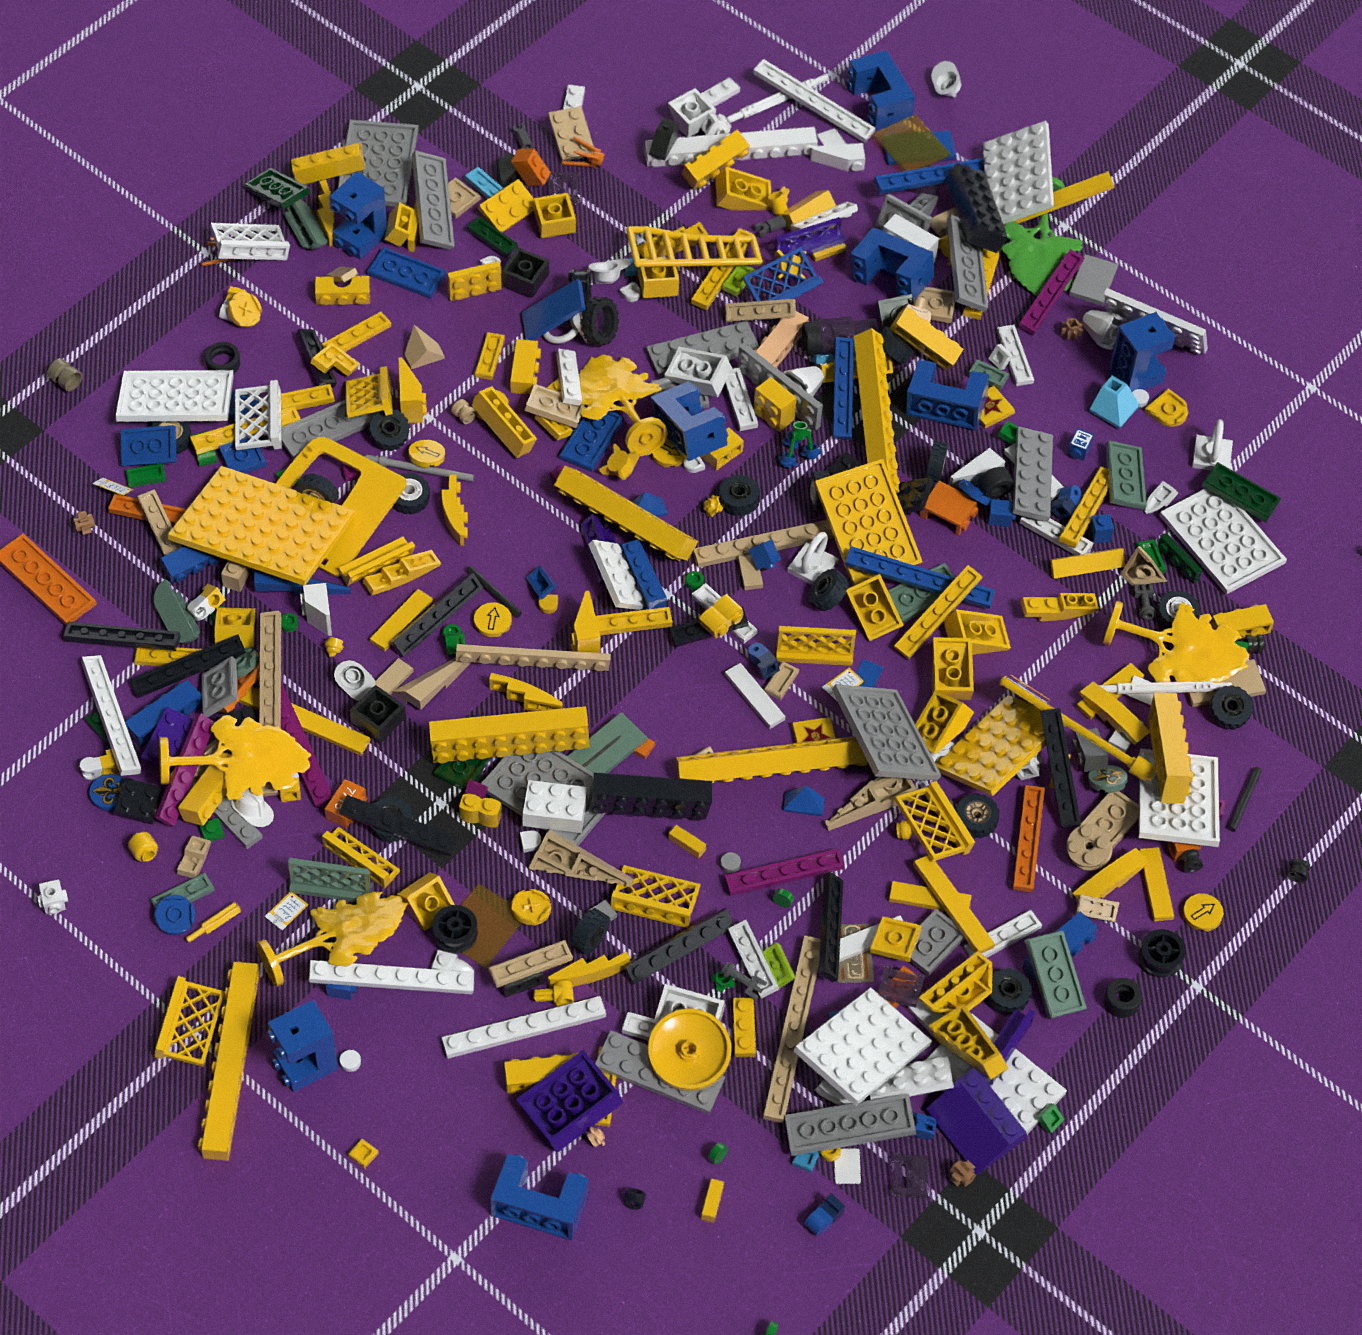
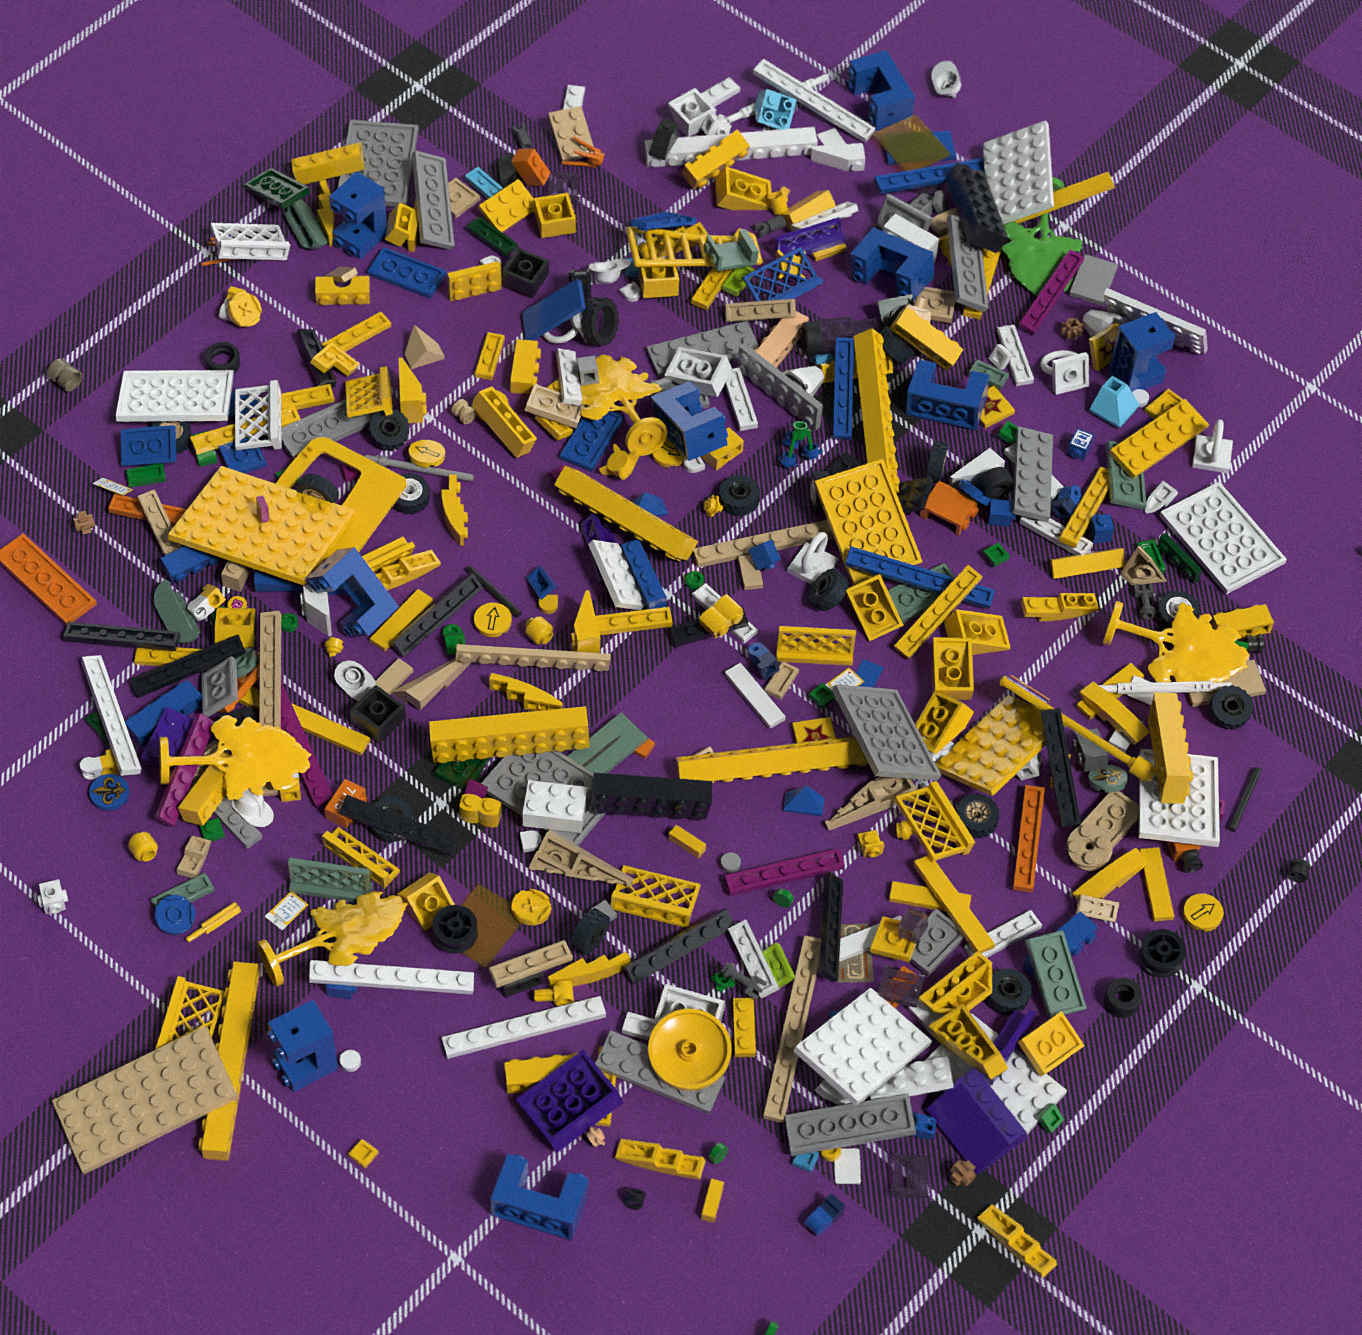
black plate [114,777,163,825] -> none
white plate [432,950,474,972] -> none
yellow brick [754,377,797,432] -> none
dark green tile [1202,462,1281,523] -> none
none -> tan plate [52,1026,238,1174]
none -> tile [228,596,247,608]
none -> magenta tile [256,495,269,523]
none -> blue piece [306,547,399,638]
none -> yellow head [525,616,553,645]
none -> light grey brick [577,355,599,386]
none -> yellow slope [615,1139,705,1180]
none -> blue wing [631,211,696,231]
none -> sand green panel [703,229,759,271]
none -> medium azure slope [754,89,797,130]
none -> green plate [809,682,836,709]
none -> yellow bracket [857,830,884,858]
none -> brick [898,907,928,944]
none -> light grey tile [932,191,948,215]
none -> yellow slope [978,1205,1057,1278]
none -> green plate [983,543,1010,567]
none -> yellow plate [1018,1011,1085,1077]
none -> white tile [1040,351,1089,395]
none -> yellow tile [1089,323,1120,371]
none -> yellow plate [1109,399,1209,479]

